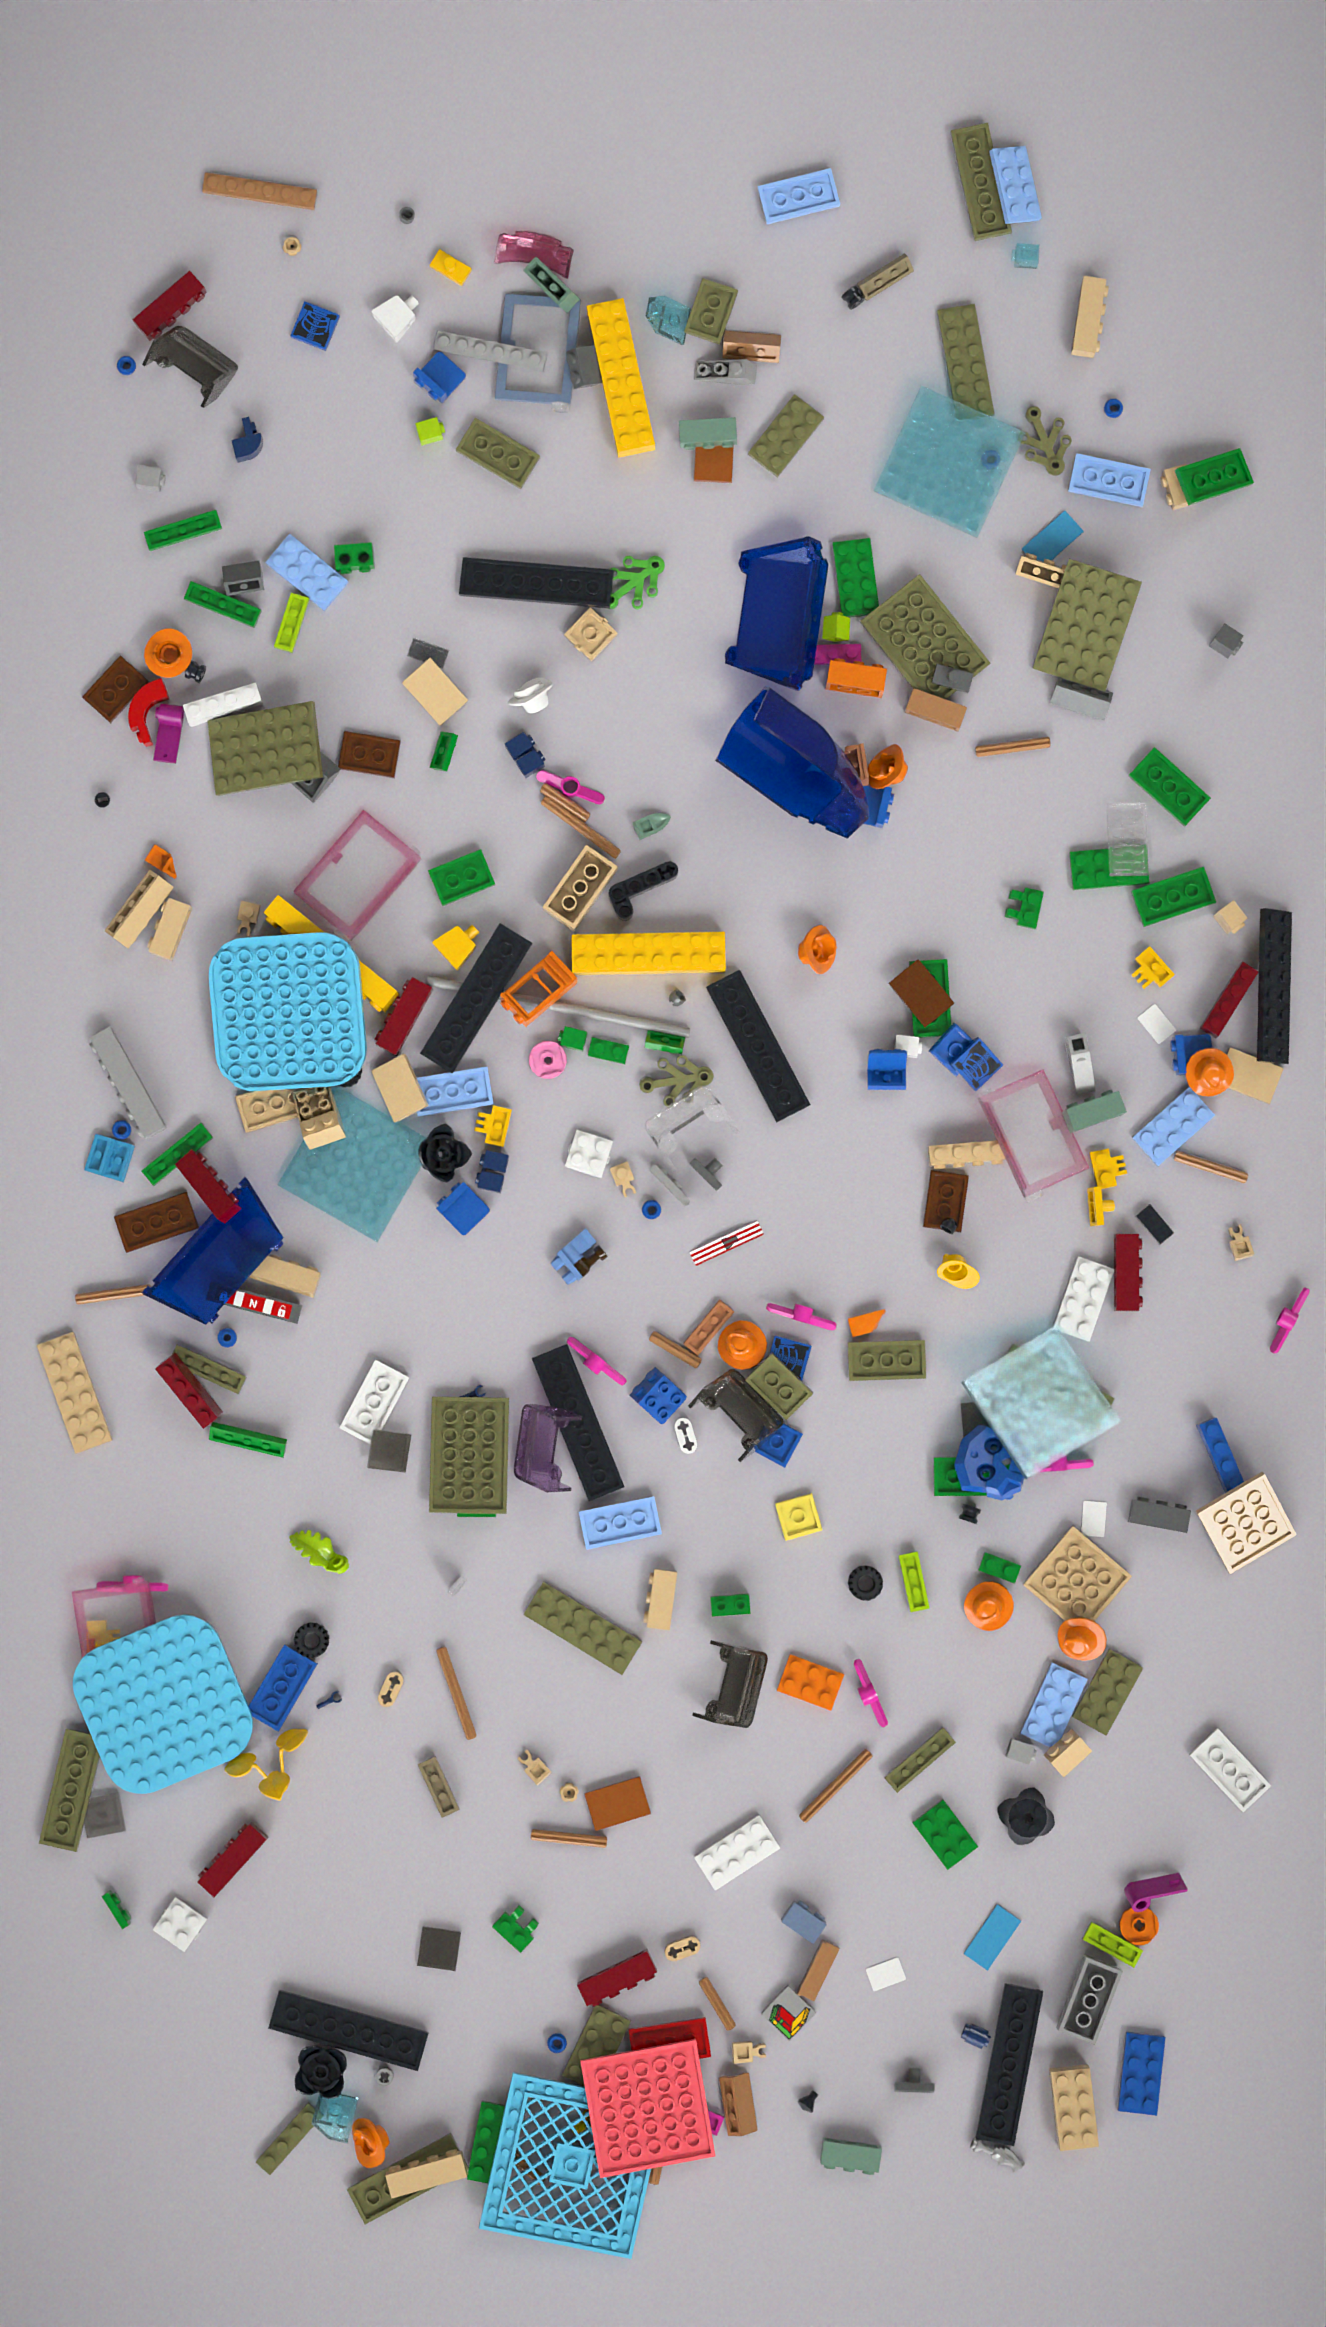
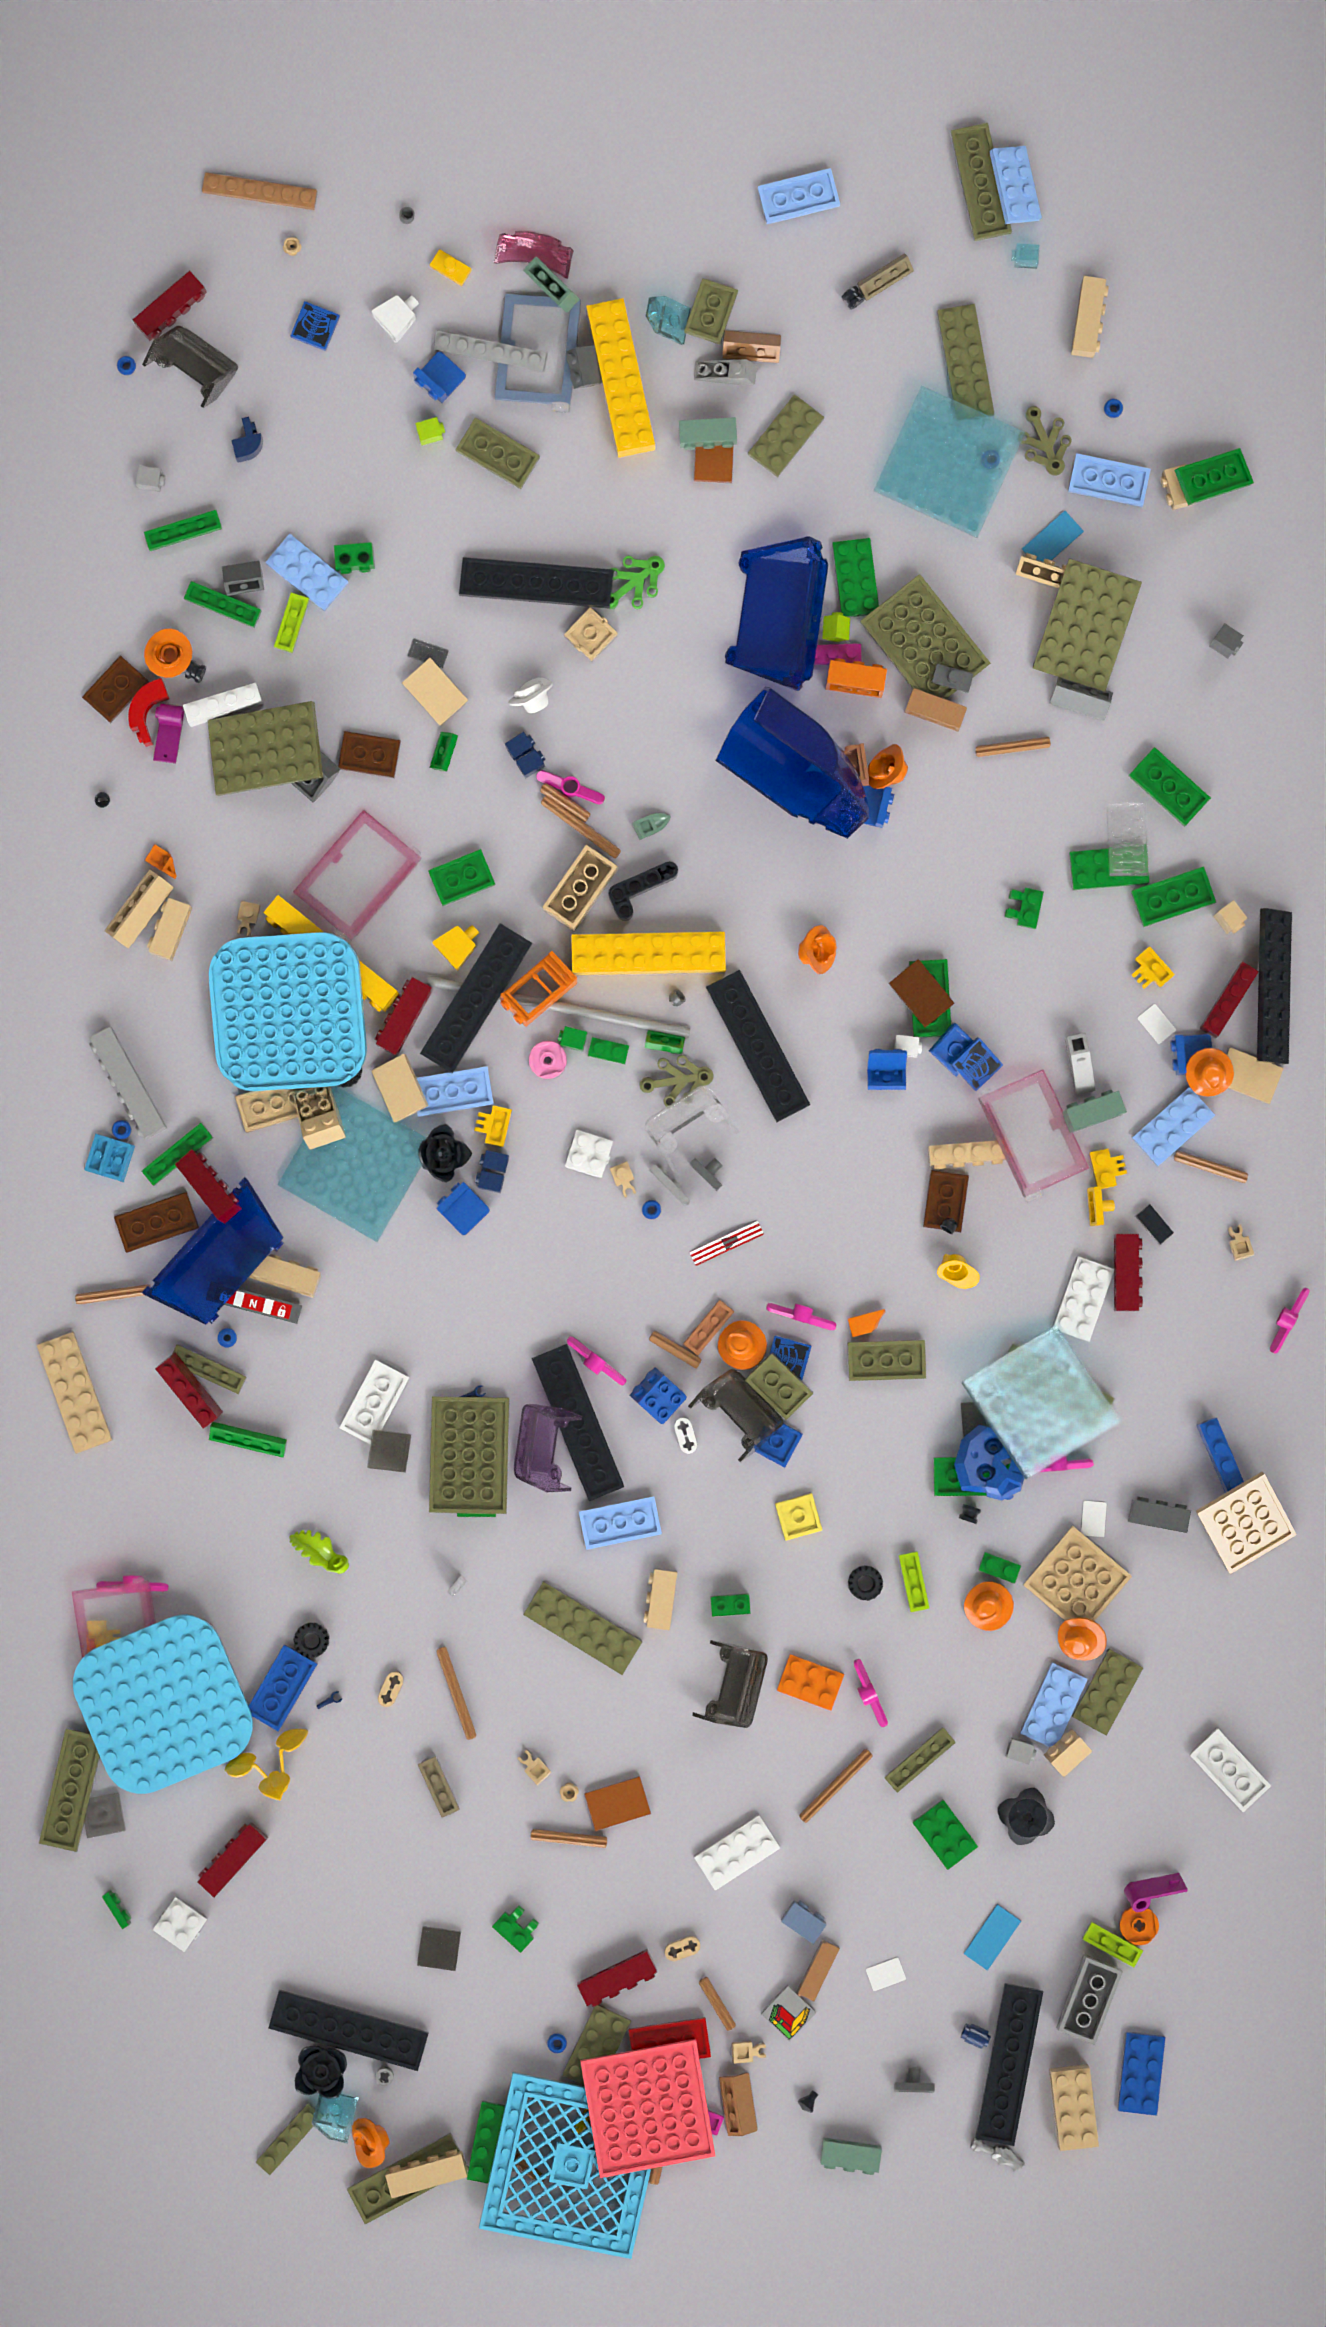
medium blue hips [550,1228,608,1285] -> none

